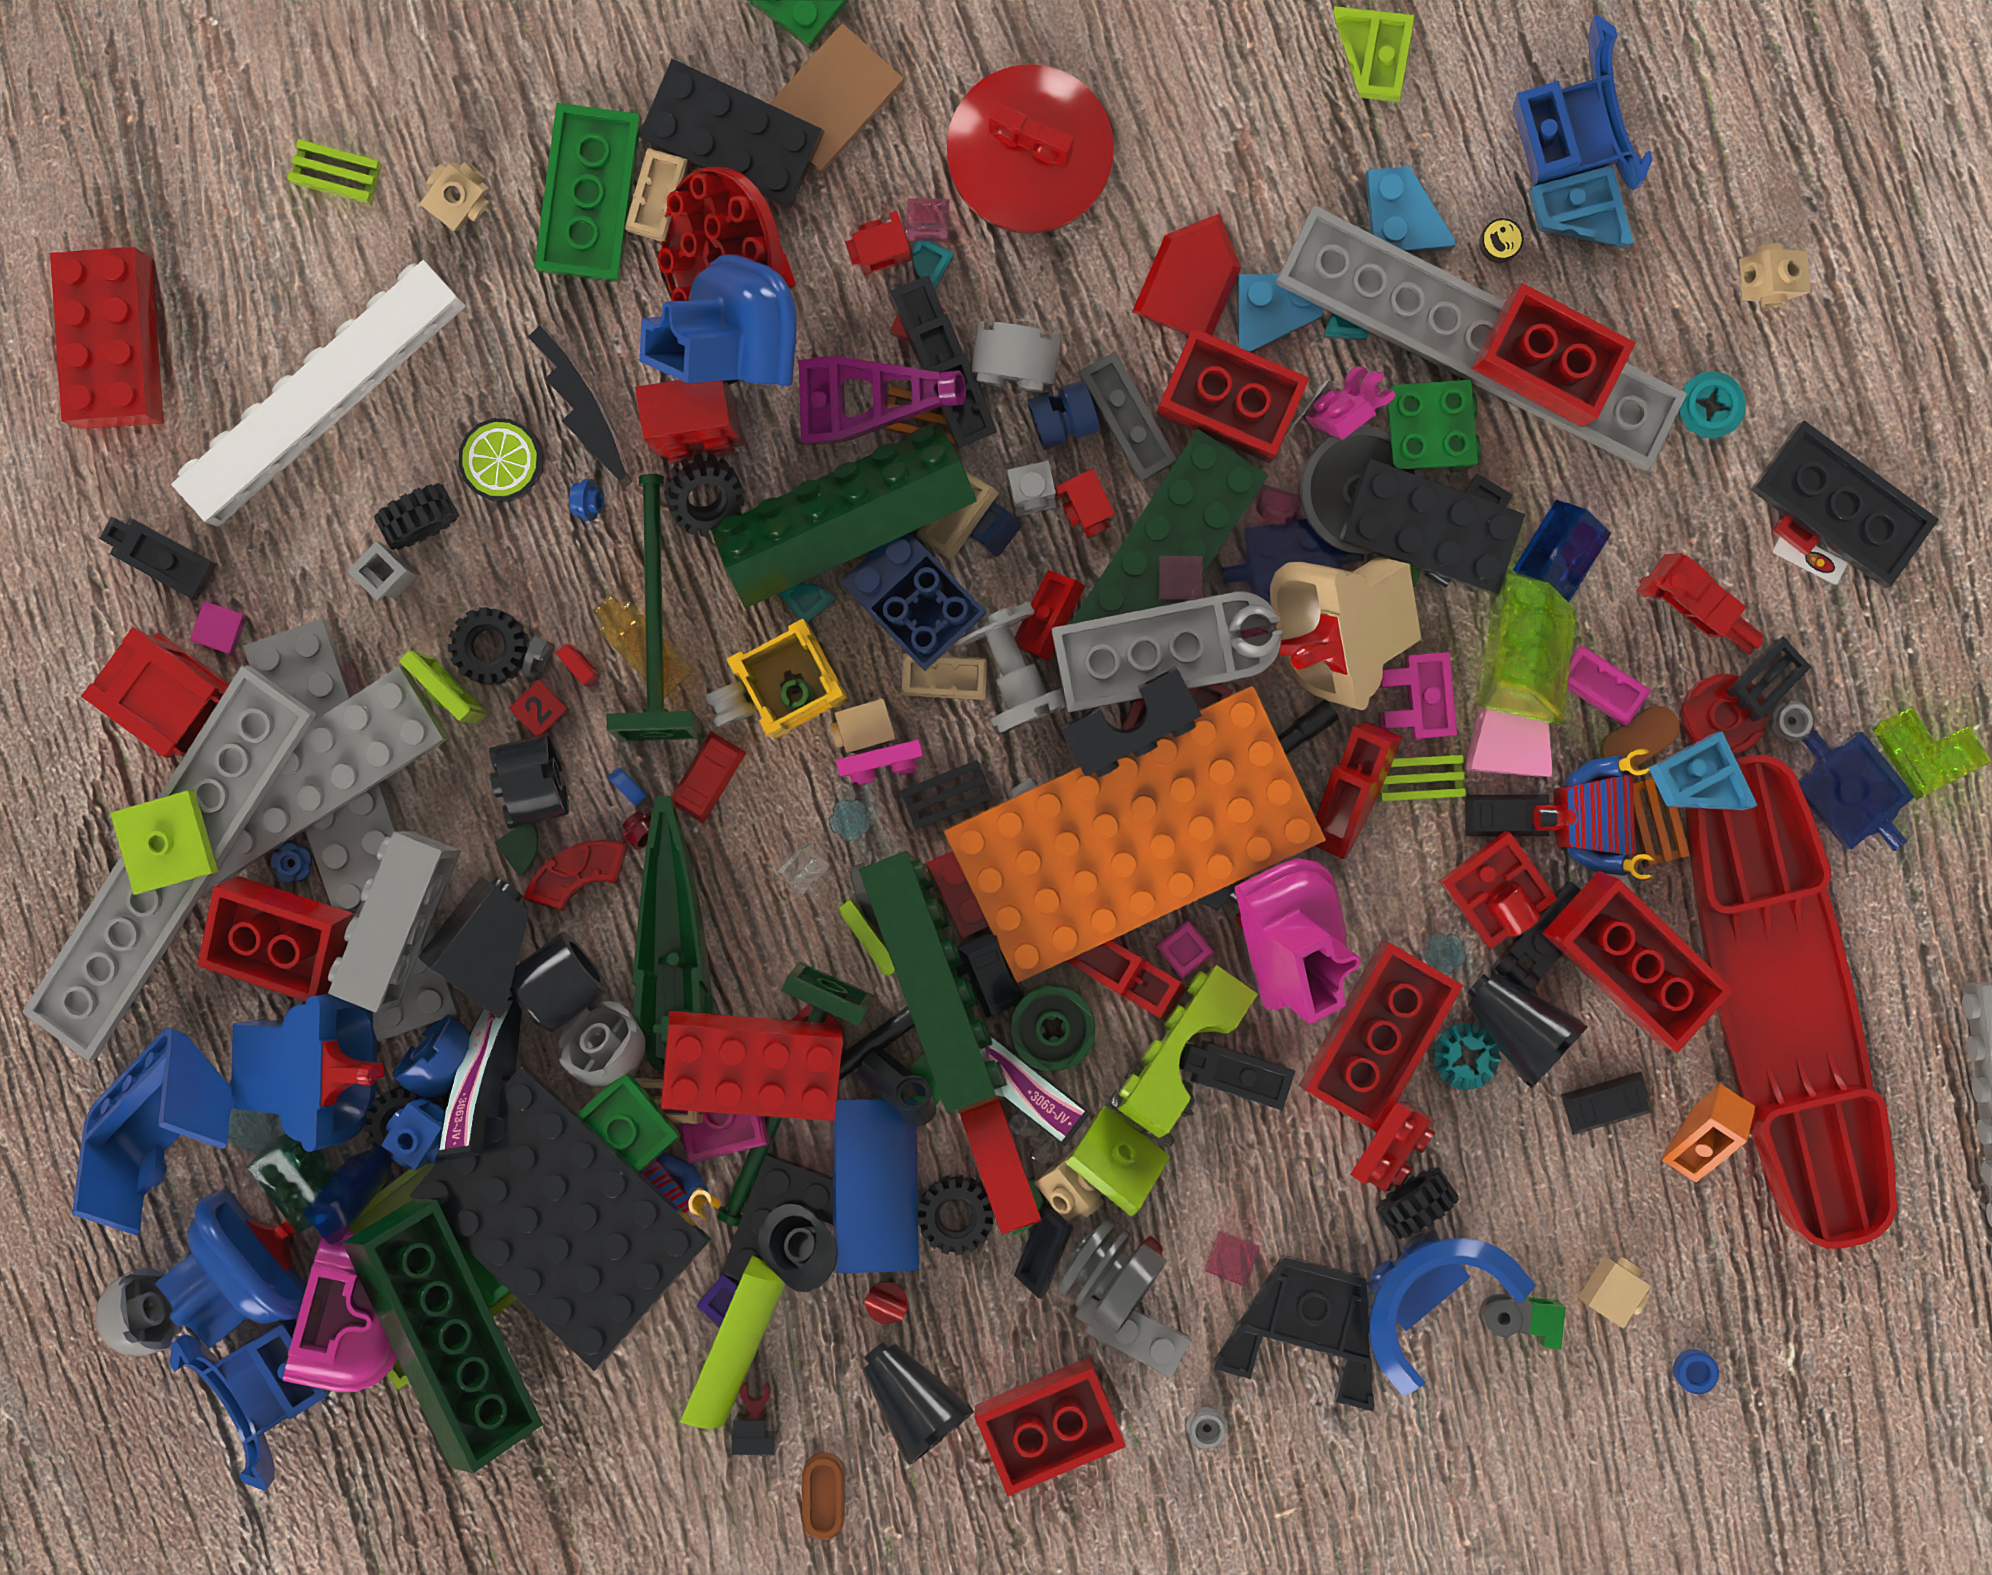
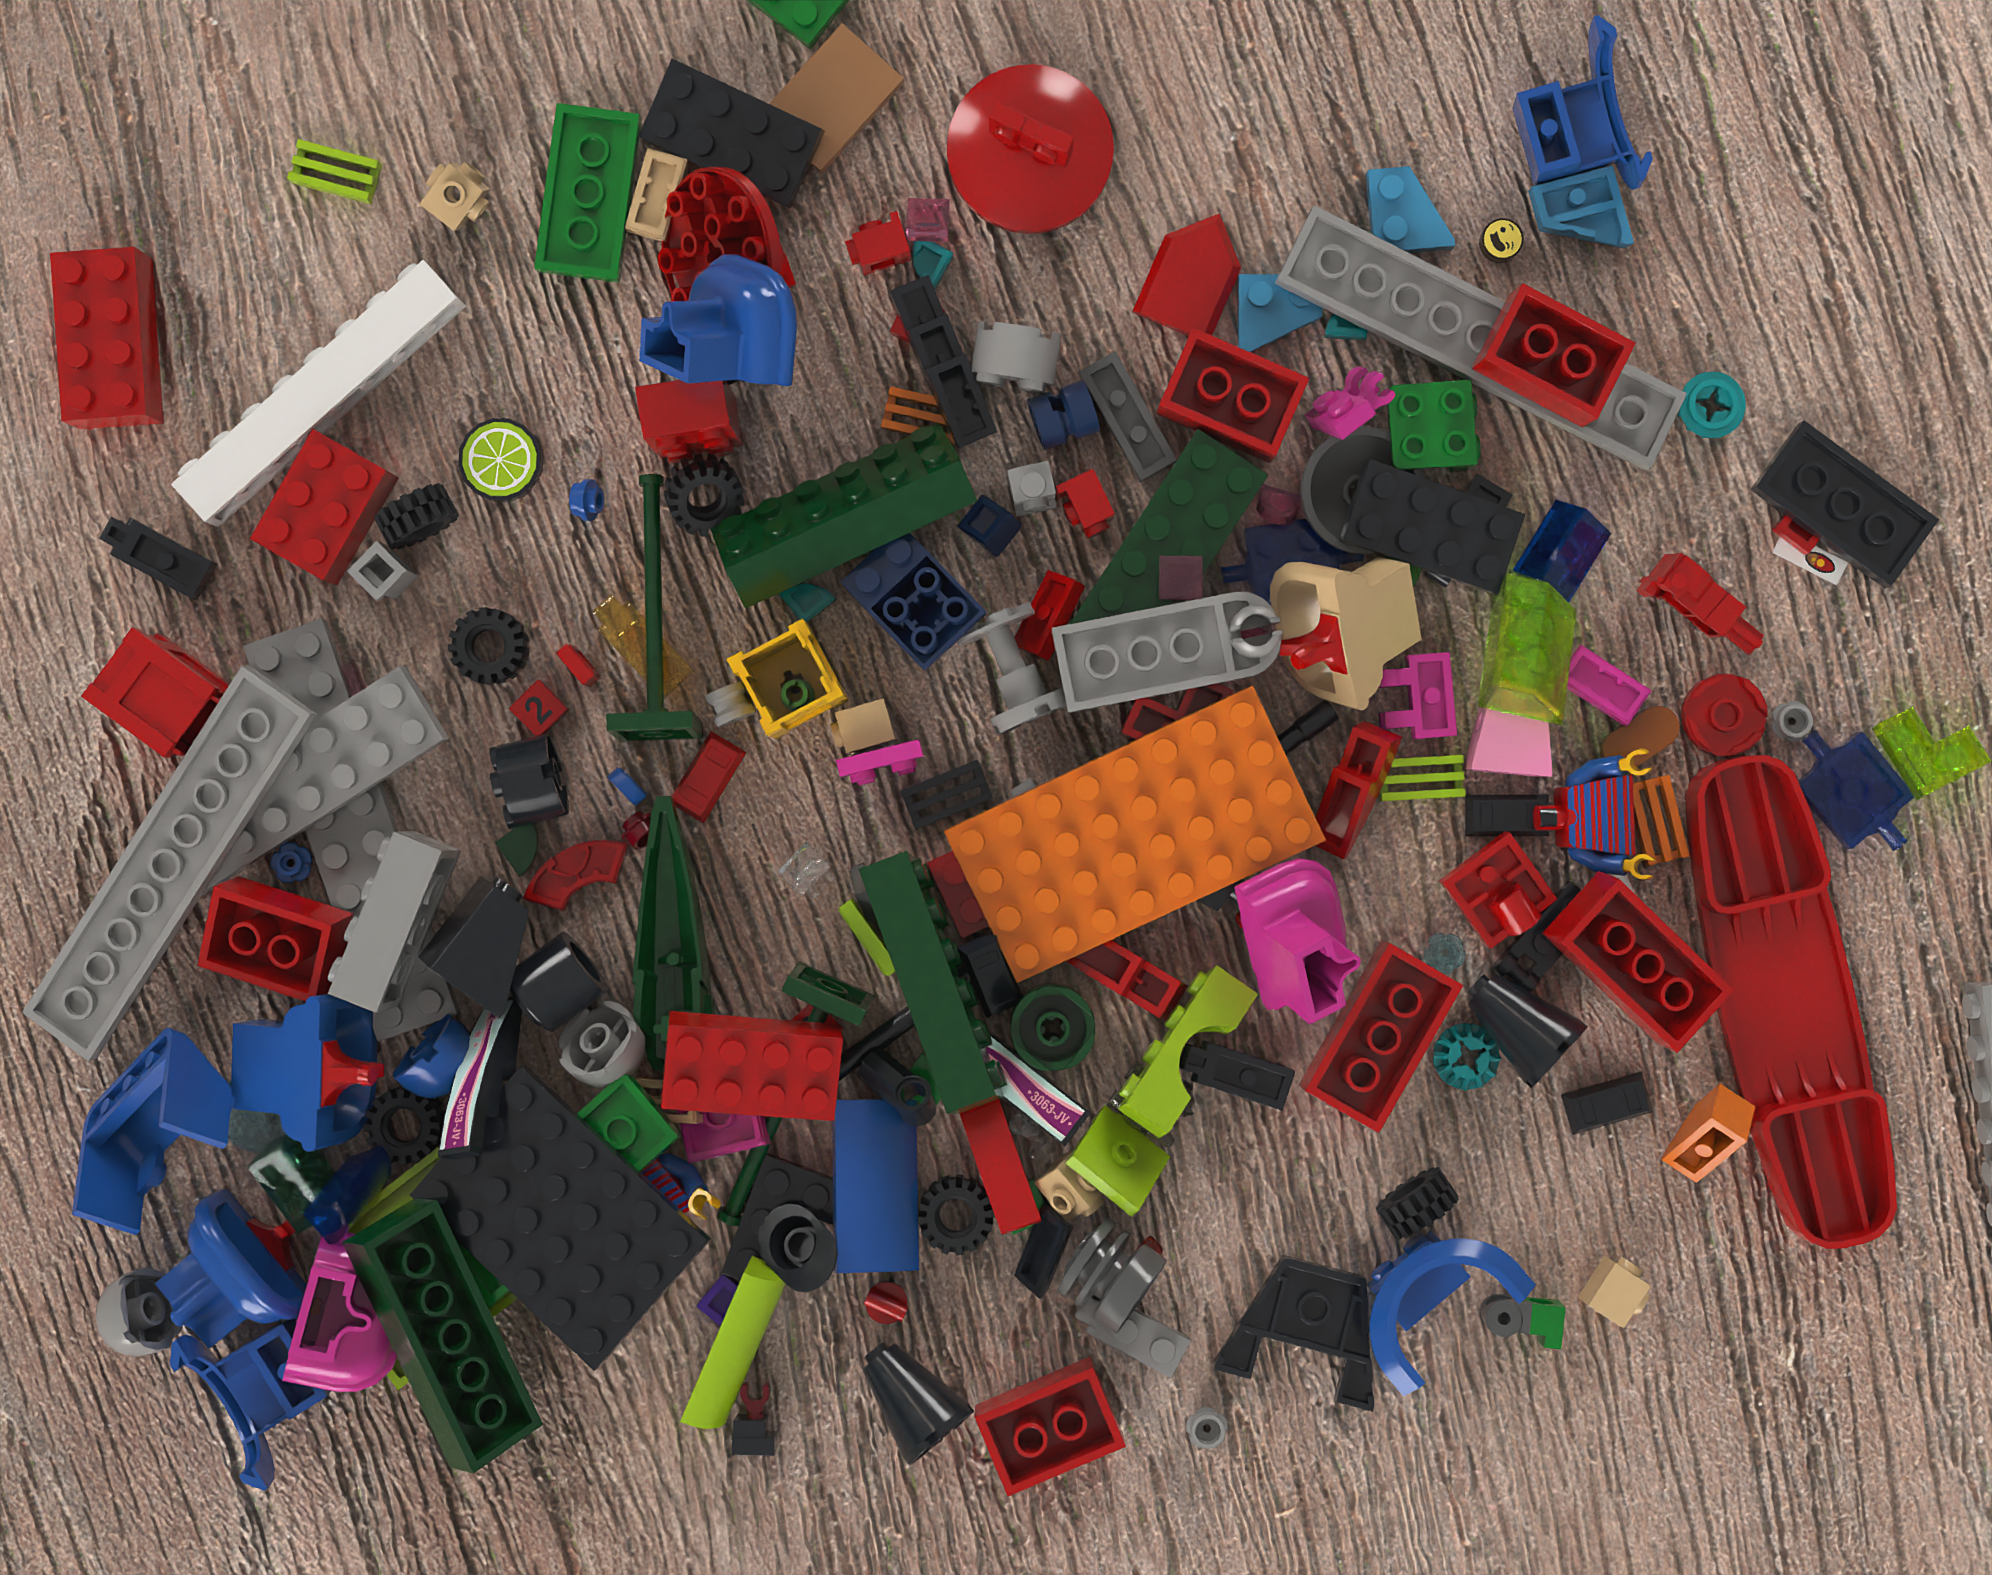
lime plate [110,789,218,895] -> none
dark pink tile [190,601,247,655] -> none
blue brick [381,1097,445,1170] -> none
lime plate [399,650,488,725] -> none
dark grey tile [522,635,555,681] -> none
black slope [528,325,632,487] -> none
magenta plate [798,356,966,446] -> none
dark orange tile [802,1452,845,1540] -> none
clear light blue plate [829,800,871,841] -> none
tan plate [901,654,987,700] -> none
tan tile [915,470,999,561] -> none
black arch [1061,666,1202,778] -> none
dark pink tile [1155,920,1214,979] -> none
clear pink tile [1204,1230,1260,1287] -> none
white sticker [1284,378,1330,437] -> none
lime wing [1333,6,1415,103] -> none
red plate [1350,1101,1436,1192] -> none
dark azure wing [1649,731,1757,810] -> none
blue tile [1673,1349,1719,1394] -> none
black tile [1726,636,1811,722] -> none
tan brick [1739,243,1811,308] -> none
none -> red brick [250,429,399,586]

